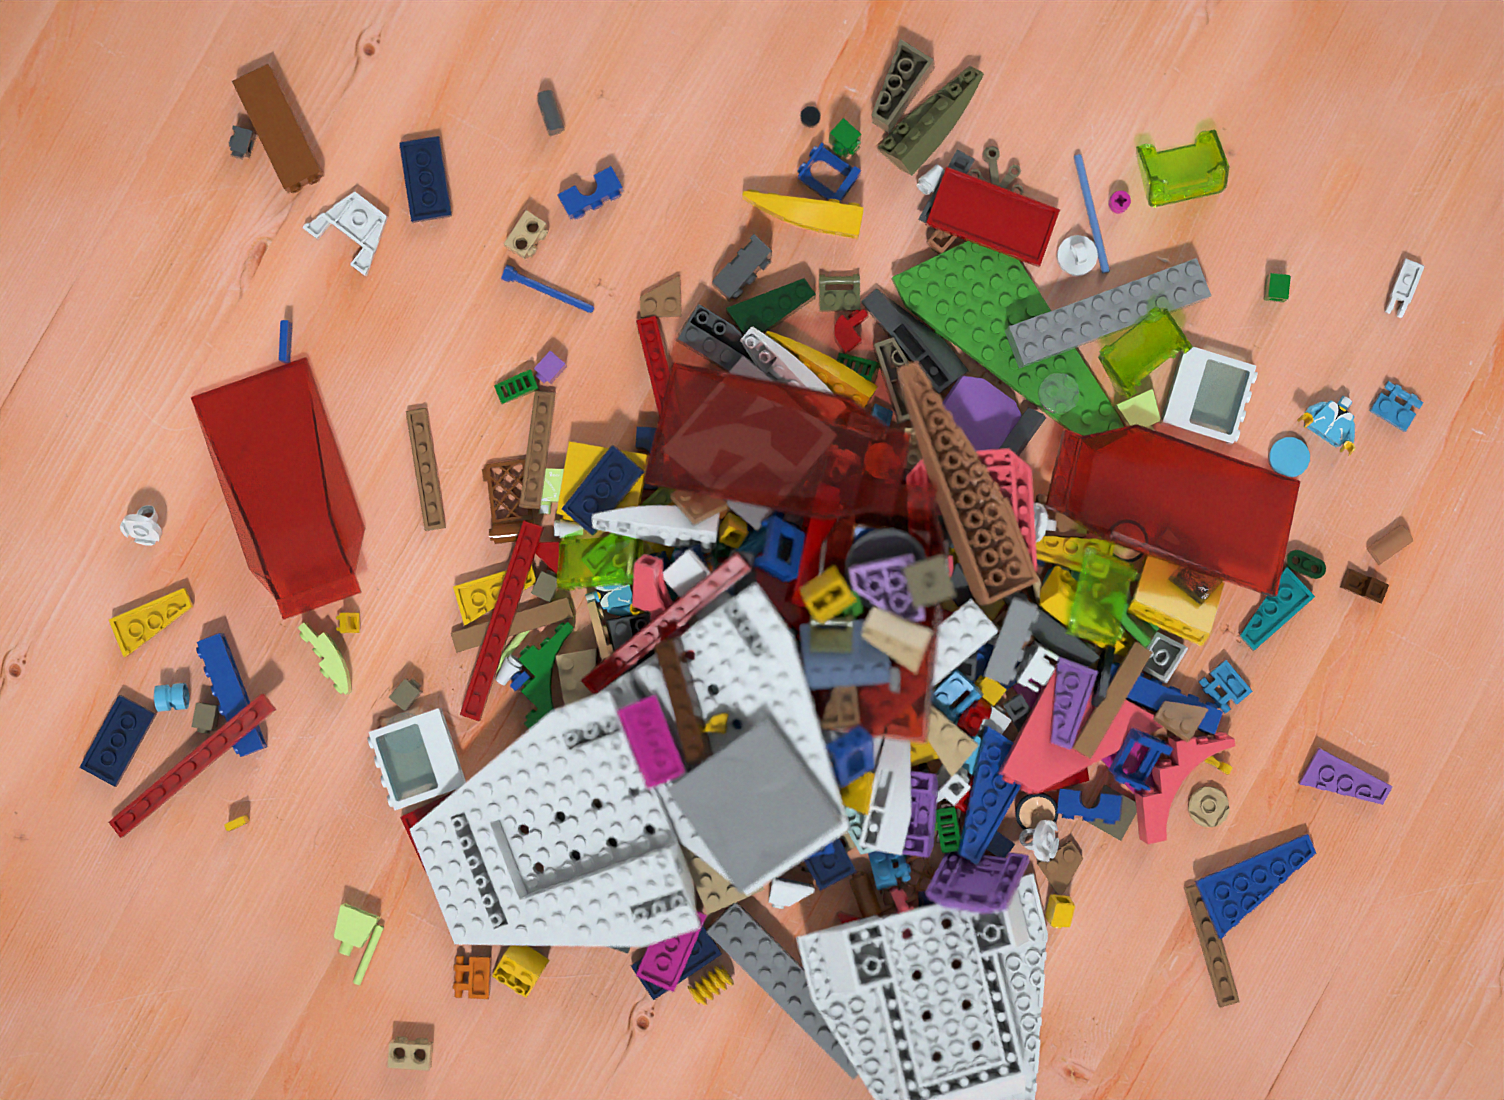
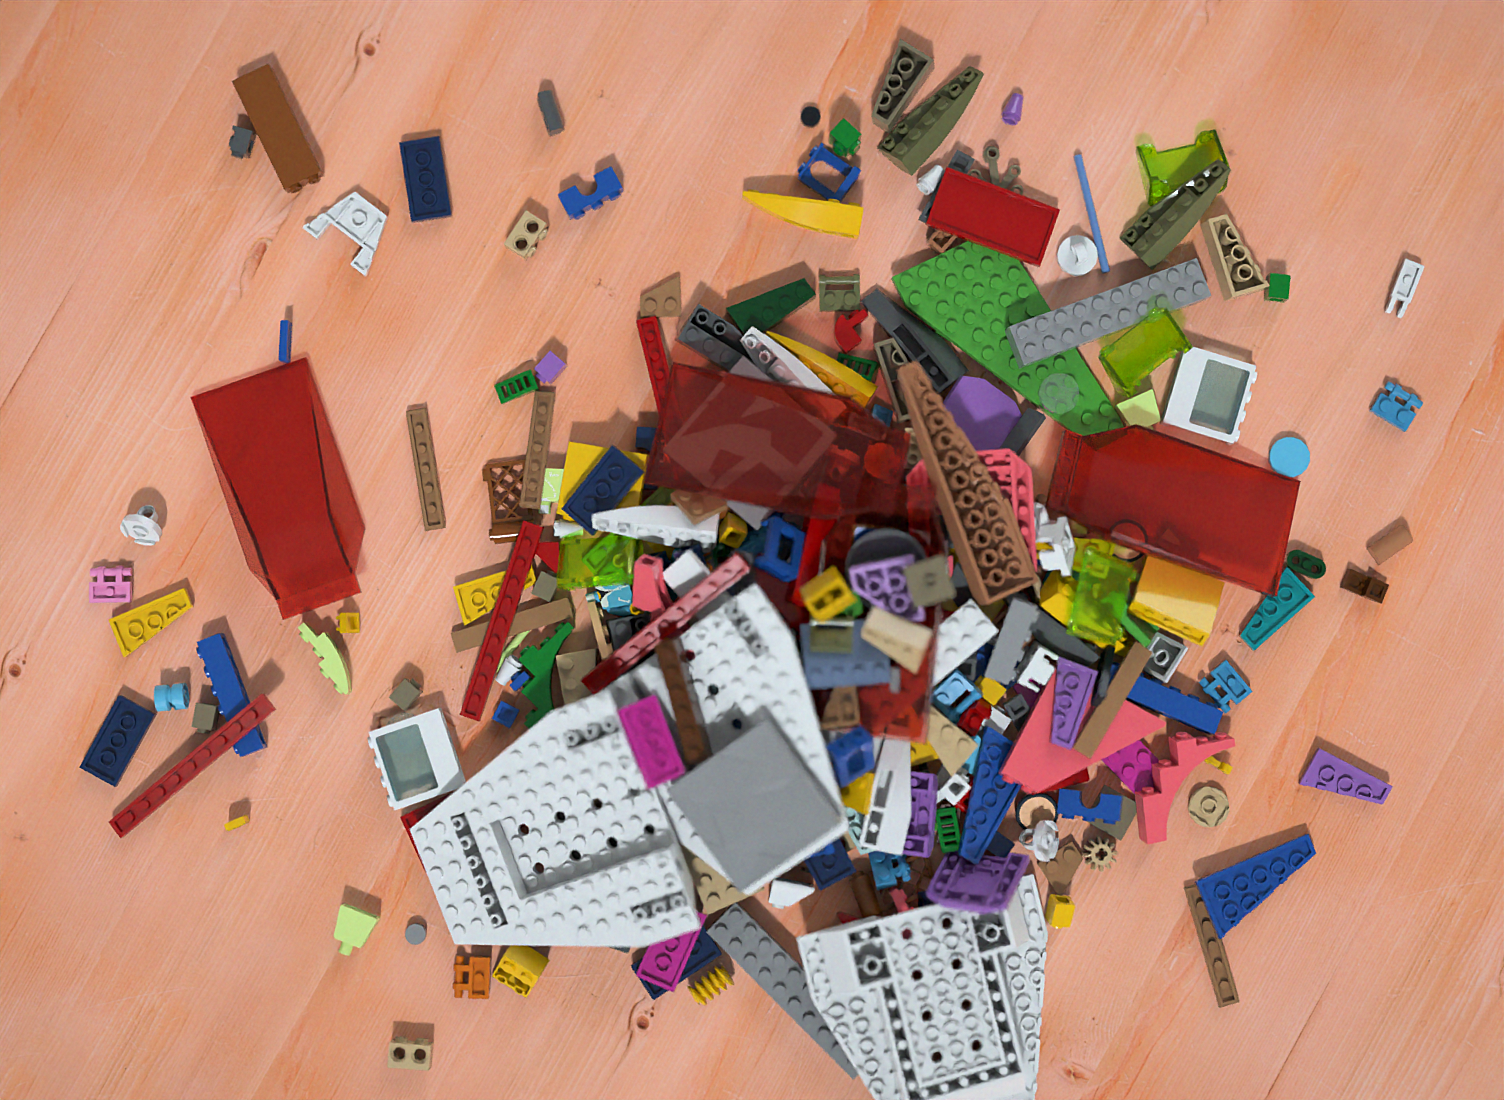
yellowish green bar [353,924,384,985] -> none
blue piece [501,264,594,313] -> none
yellow tile [705,712,729,734] -> none
dark grey wedge [712,234,772,301] -> none
dark pink wheel [1108,191,1131,214] -> none
blue panel [1108,727,1173,791] -> none
medium nougat wing [1153,701,1208,743] -> none
clear smoke wing [1168,564,1223,605] -> none
medium azure torso [1297,396,1355,456] -> none
none -> bright pink plate [89,566,133,603]
none -> light grey tile [405,923,427,945]
none -> blue plate [492,701,520,728]
none -> medium lavender cone [1001,93,1024,125]
none -> white panel [1038,517,1076,576]
none -> tan gear [1082,836,1118,872]
none -> olive wedge [1119,159,1231,270]
none -> tan wedge [1200,214,1270,302]

